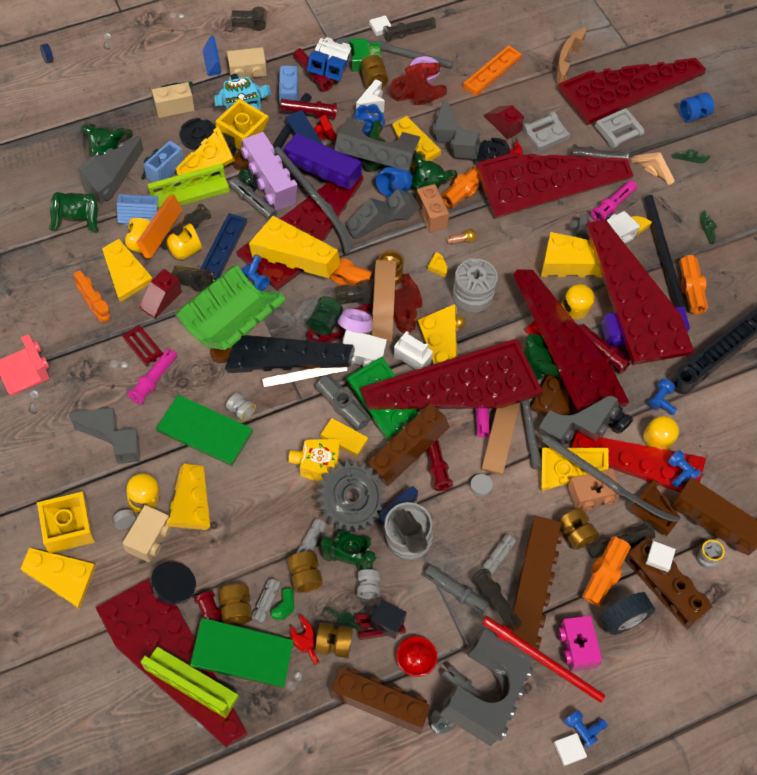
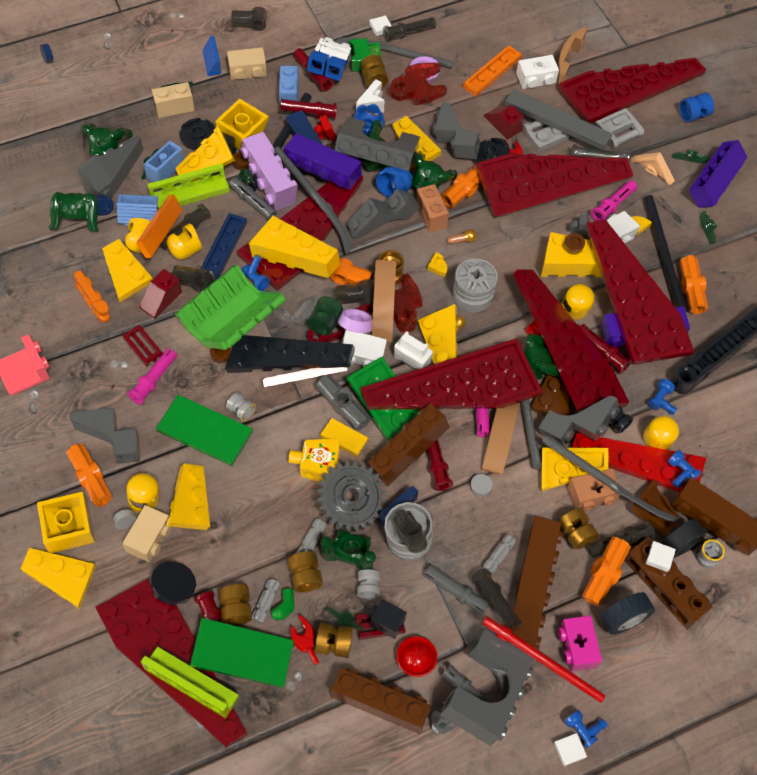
medium azure torso [214,74,272,111] -> none
none -> orange piece [66,443,113,507]
none -> dark blue tile [95,194,114,215]
none -> dark grey tile [505,89,613,150]
none -> white brick [516,55,559,89]
none -> reddish brown tile [564,233,585,254]
none -> black tyre [662,519,707,558]
none -> dark purple brick [689,140,748,208]

